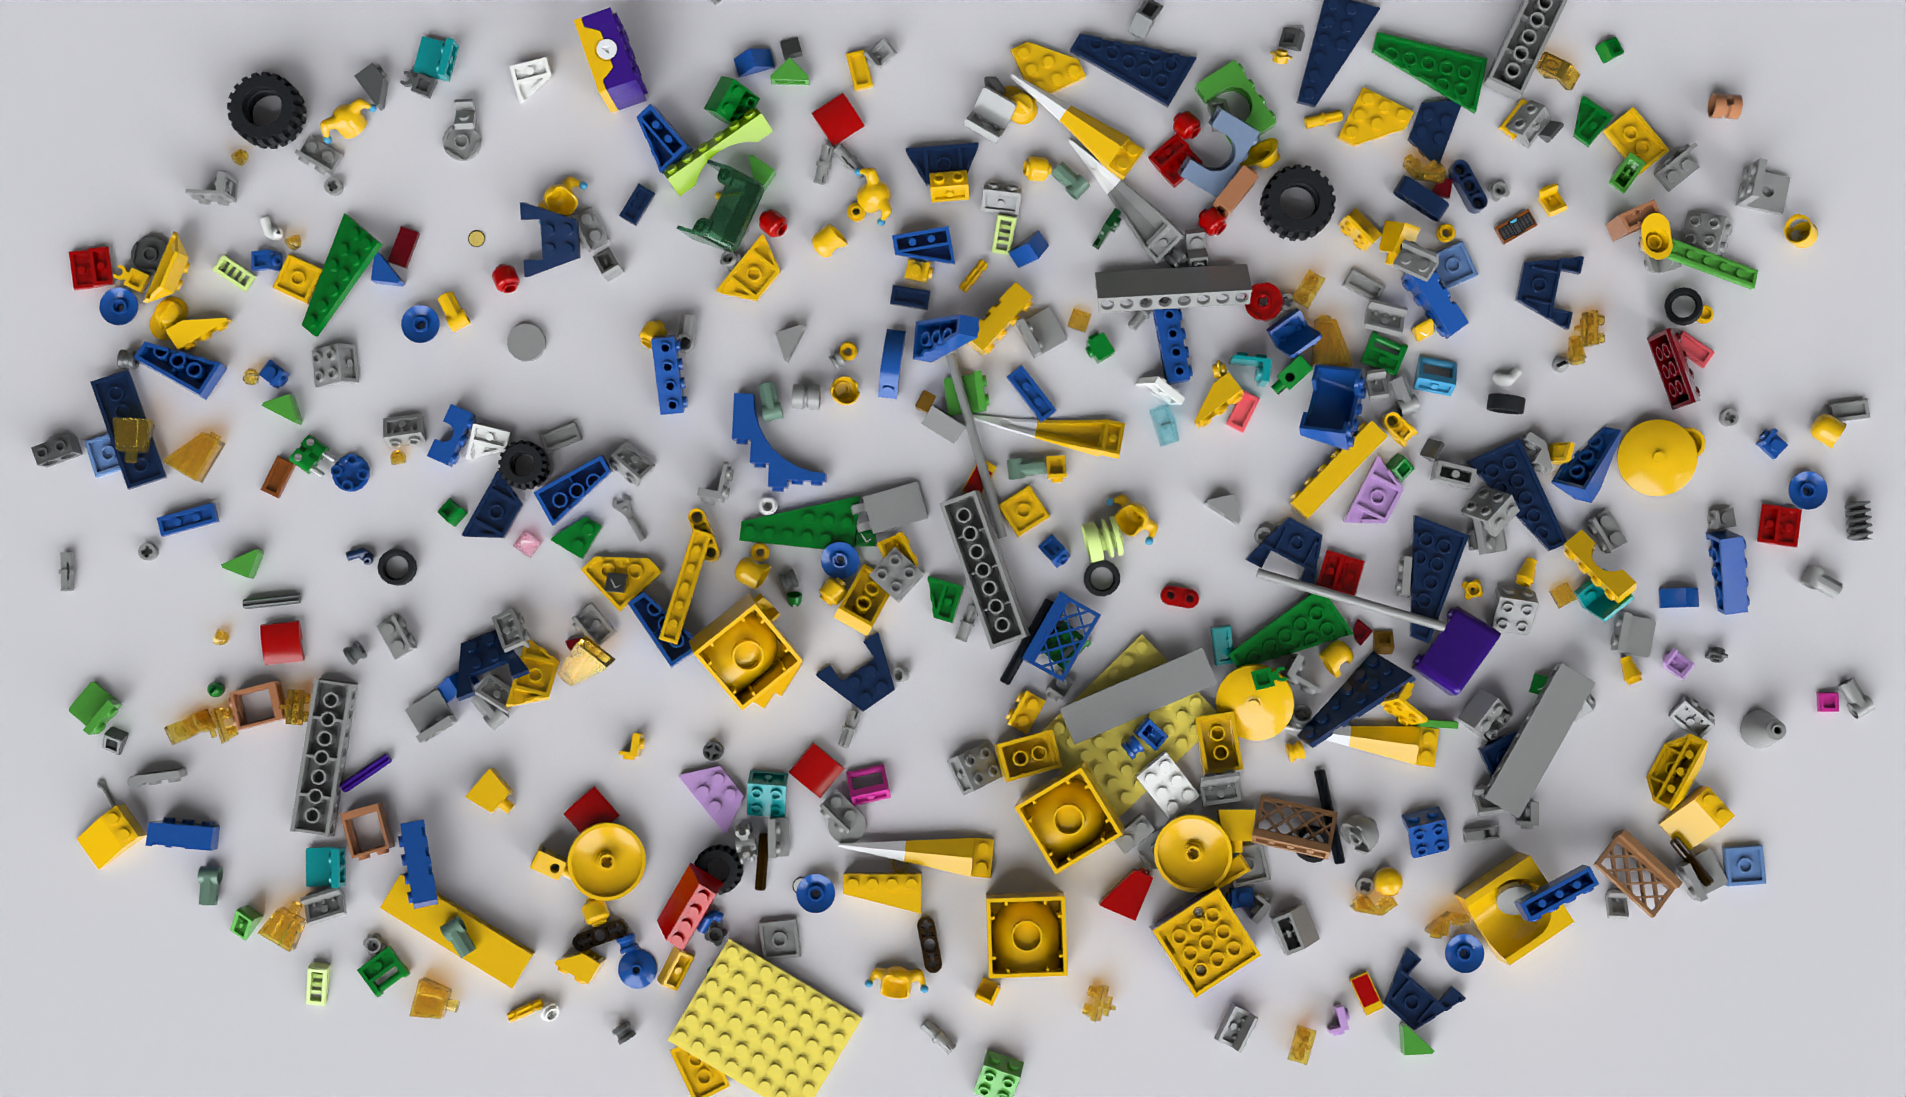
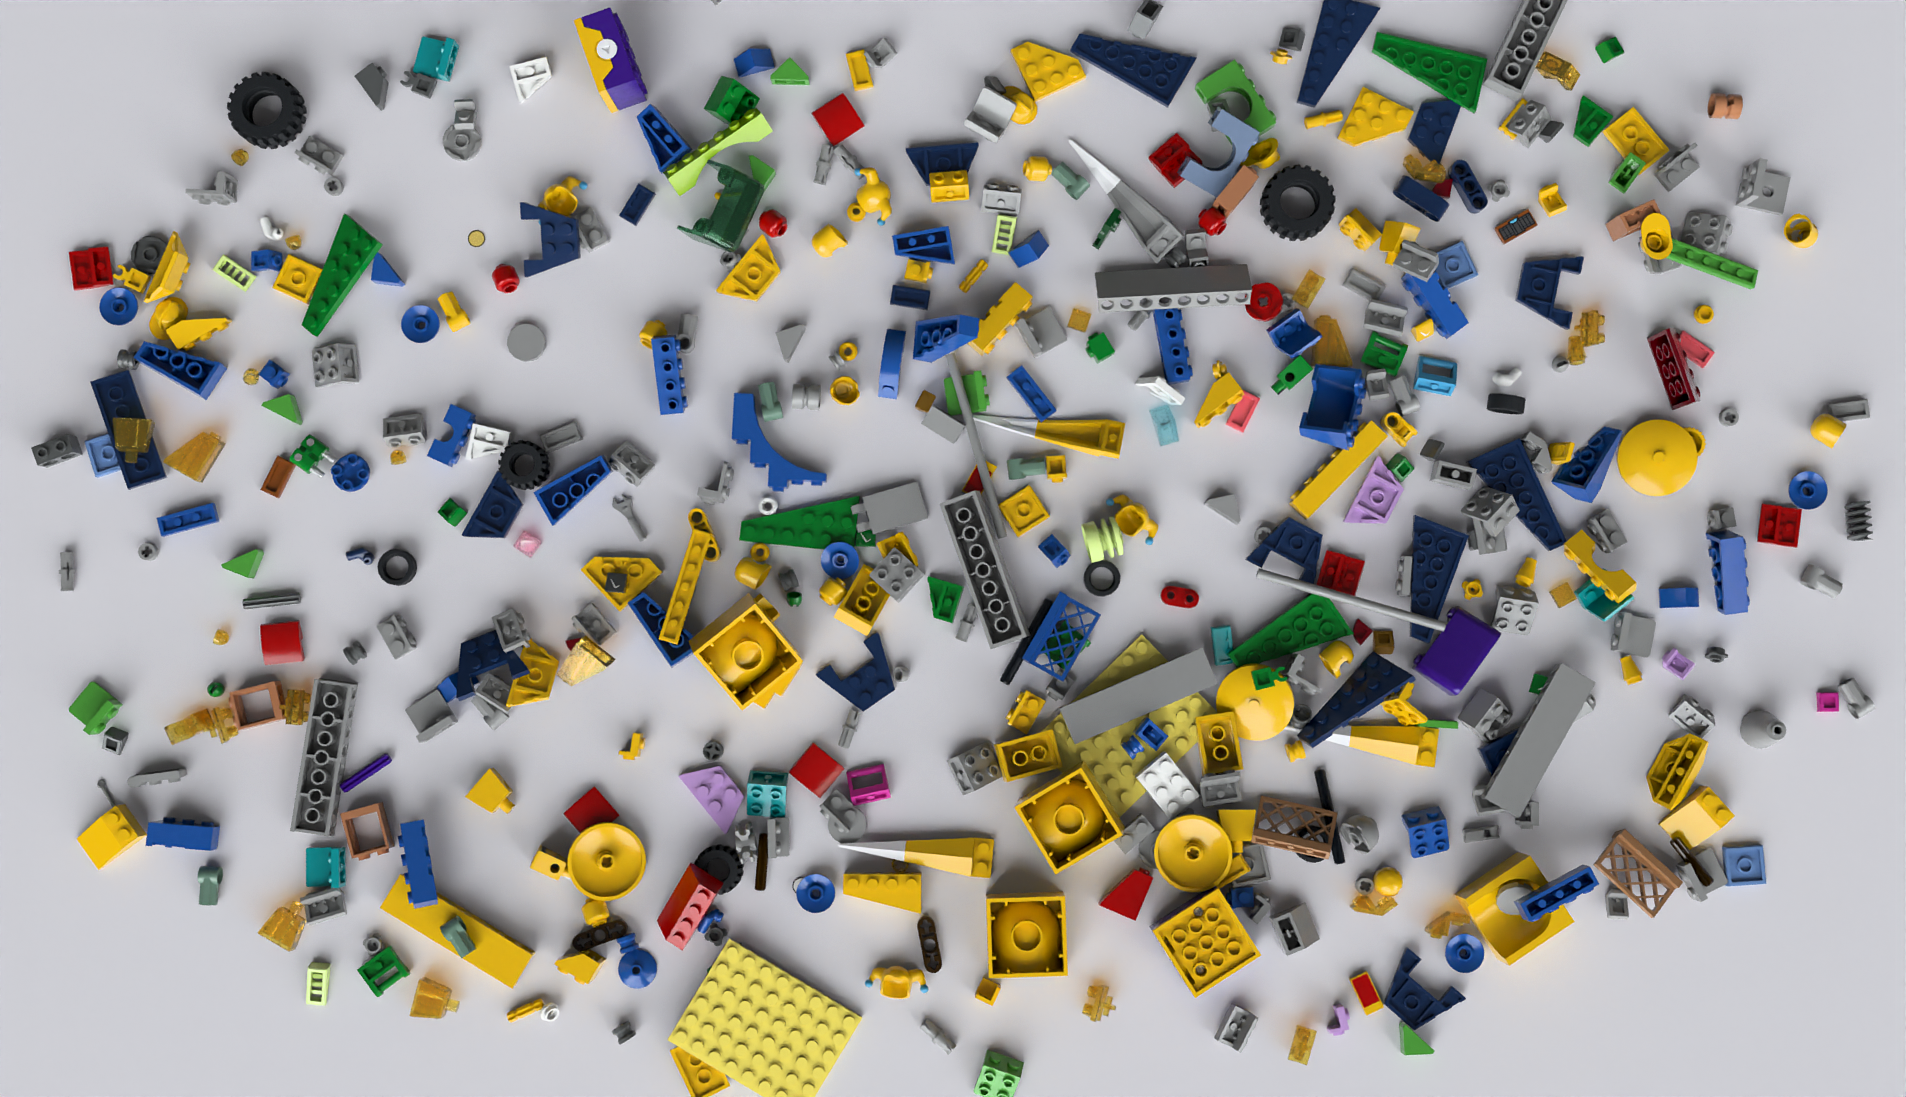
bright green slope [230,905,263,941] -> none
yellow piece [320,98,377,144] -> none
dark red tile [388,226,420,269] -> none
green wing [551,516,603,559] -> none
light grey slope [593,247,624,282] -> none
yellow slope [657,946,695,991] -> none
light grey tile [758,917,801,961] -> none
dark grey slope [780,37,803,60] -> none
yellow plate [1011,74,1145,180] -> none
red head [1173,111,1201,139] -> none
teal bracket [1229,352,1272,387] -> none
yellow plate [1436,223,1455,243] -> none
black tyre [1664,287,1703,326] -> none
blue bracket [1756,428,1788,459] -> none

